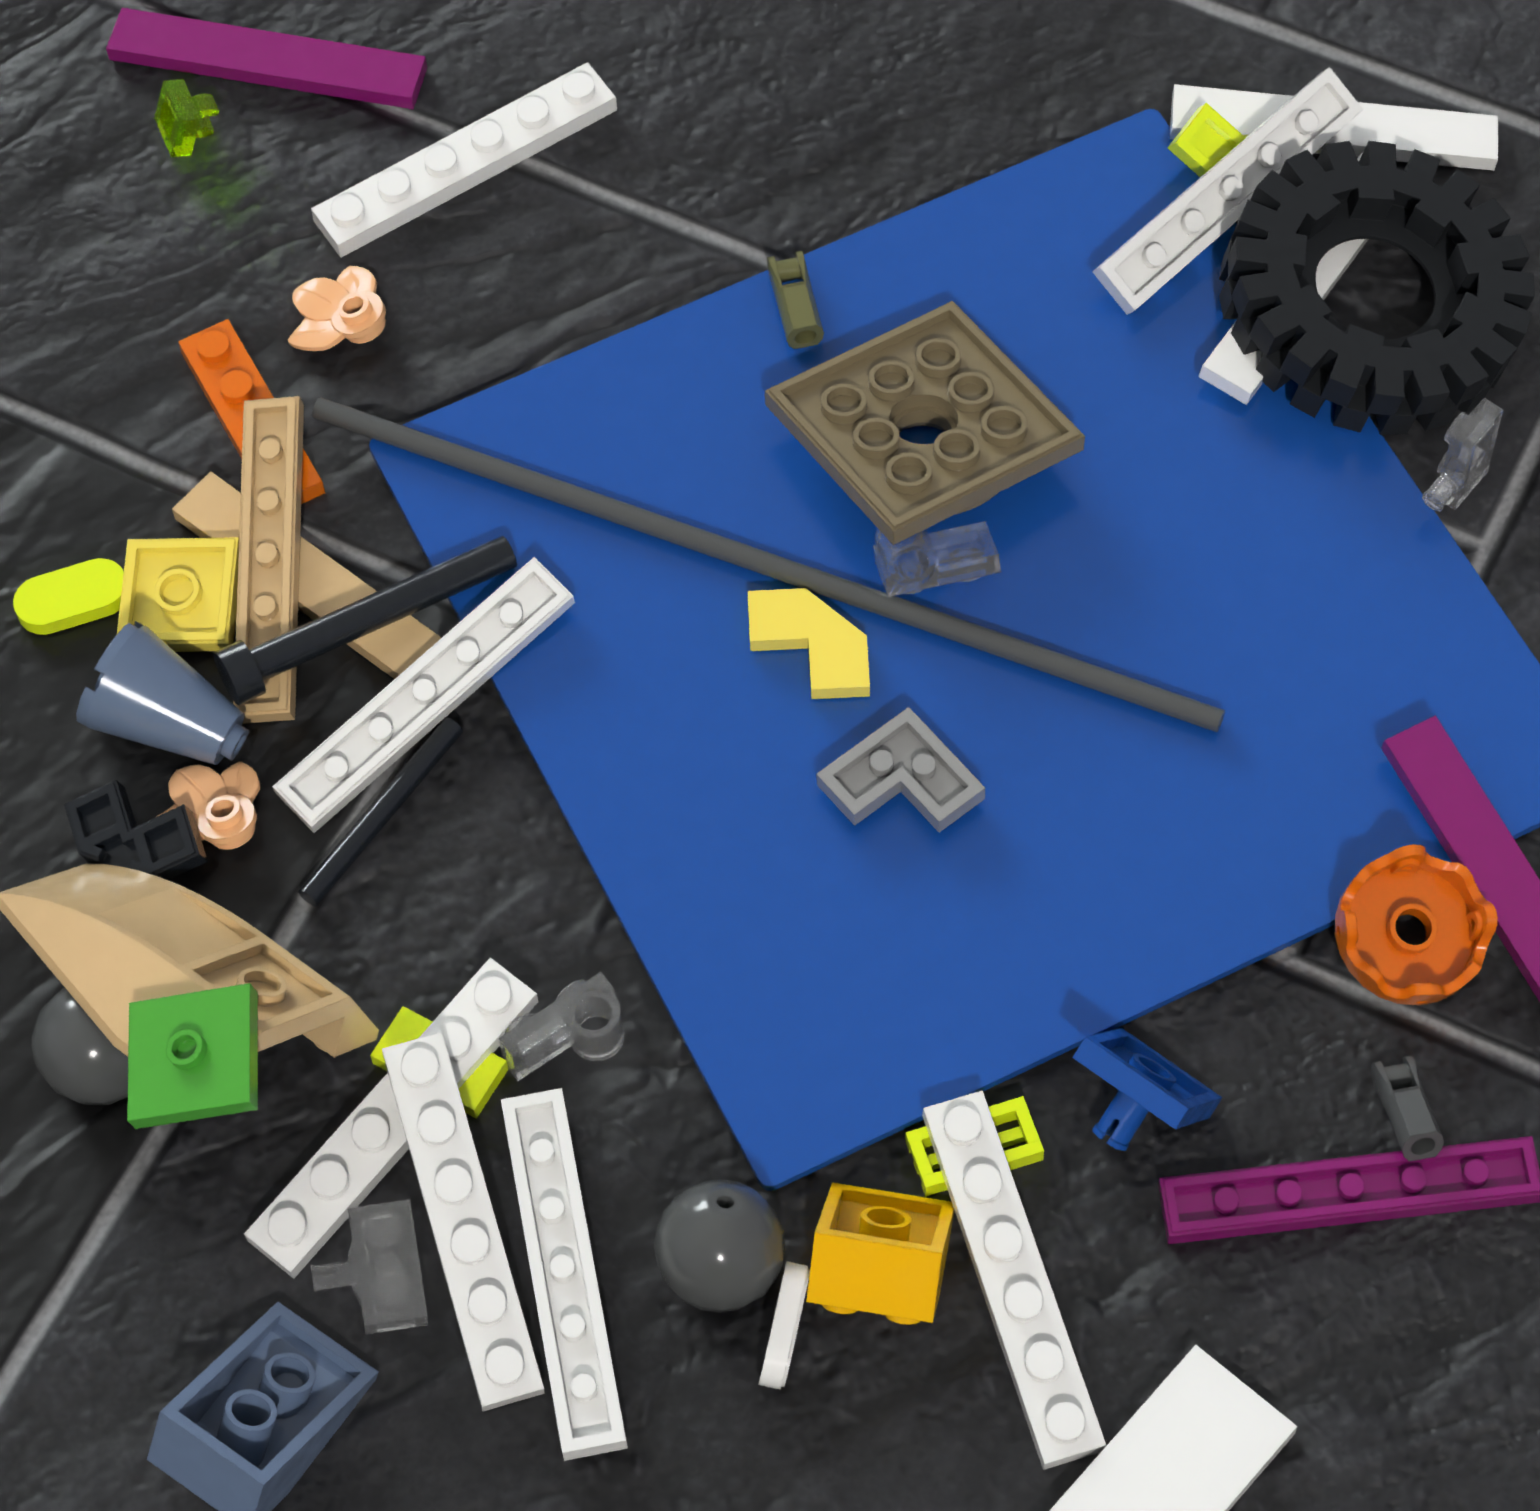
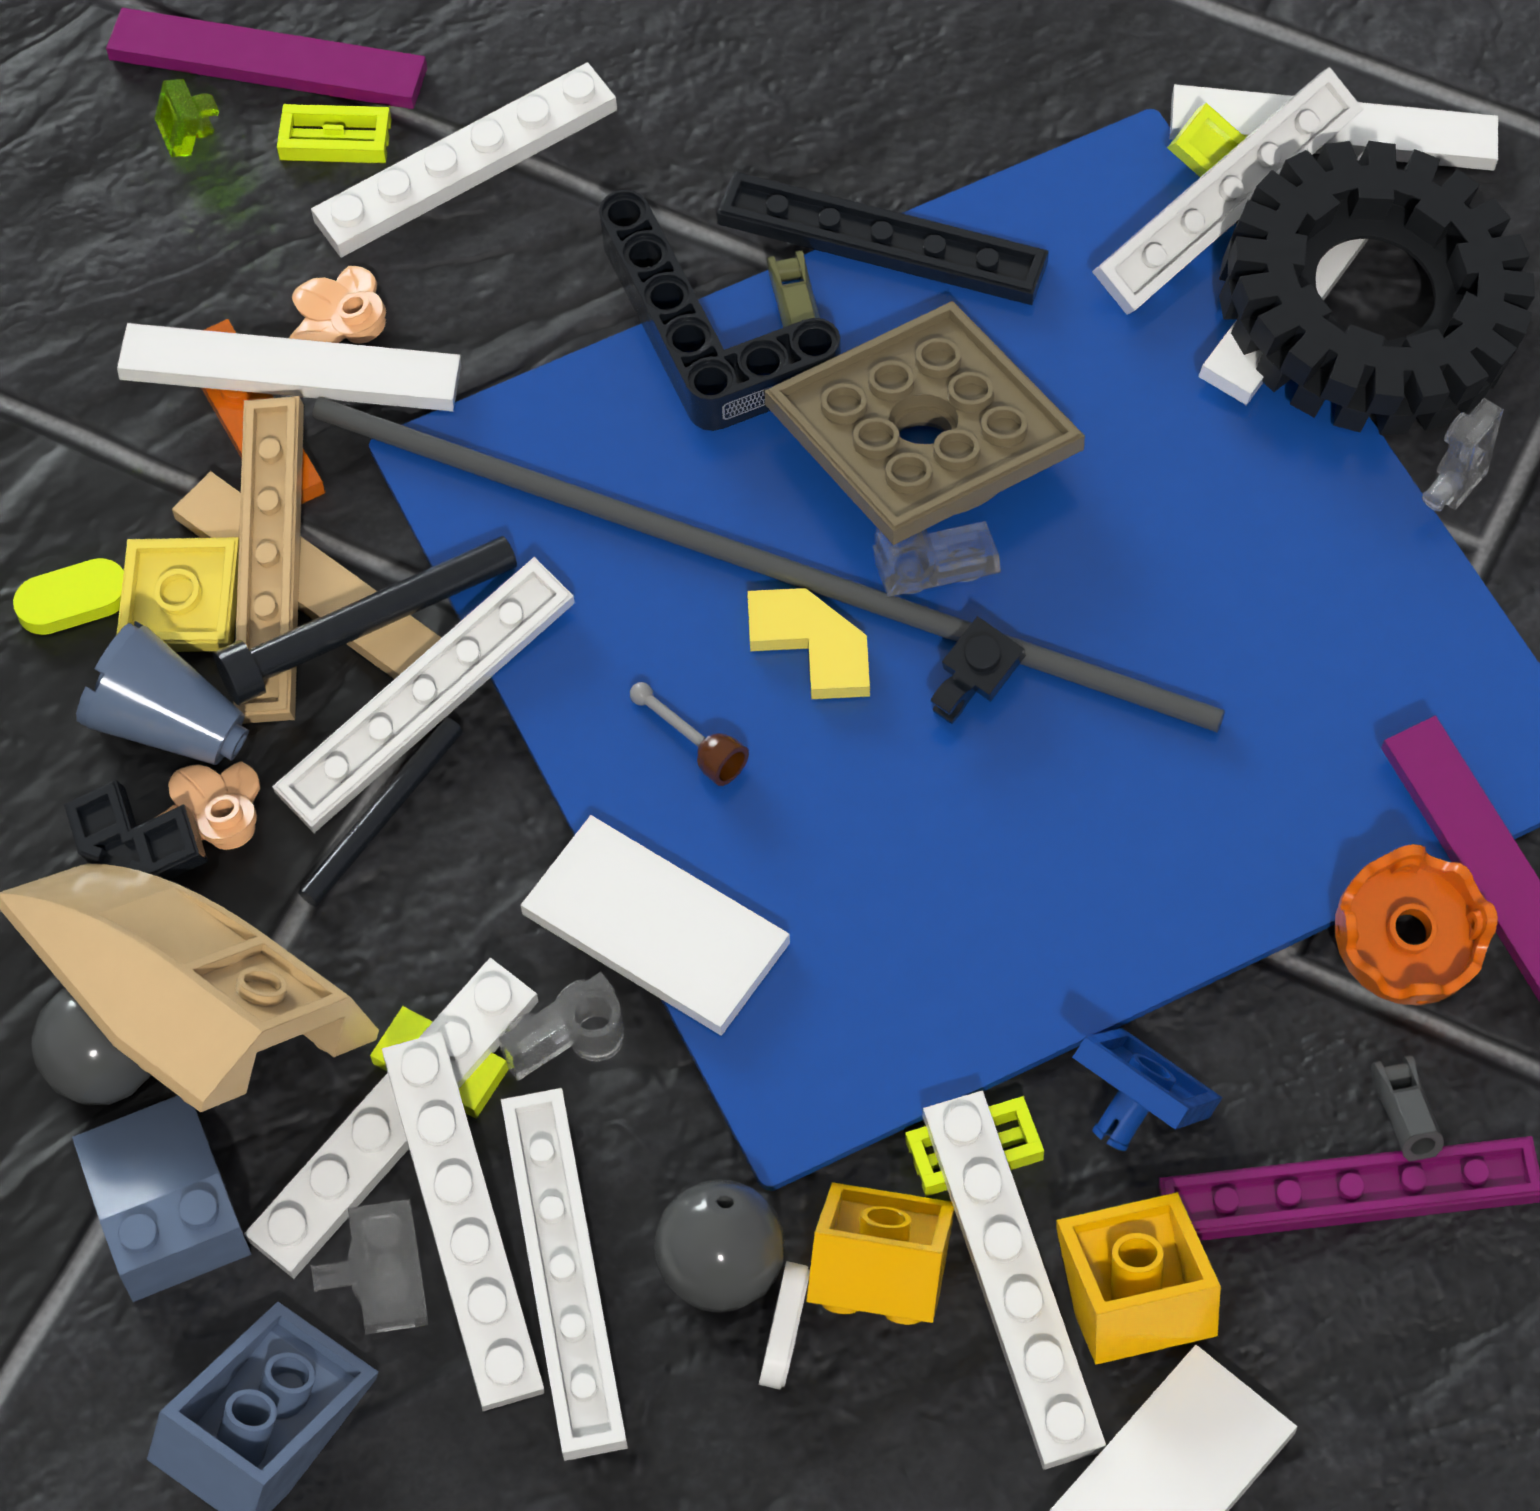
bright green plate [127,983,258,1129] -> none
light grey plate [816,707,985,833] -> none
none -> sand blue slope [72,1095,252,1302]
none -> white tile [117,323,461,412]
none -> neon yellow tile [277,104,392,163]
none -> white tile [521,815,790,1036]
none -> black beam [599,190,841,431]
none -> reddish brown hinge [630,682,749,786]
none -> black tile [717,171,1049,305]
none -> black plate [930,616,1026,724]
none -> yellow slope [1056,1192,1221,1365]

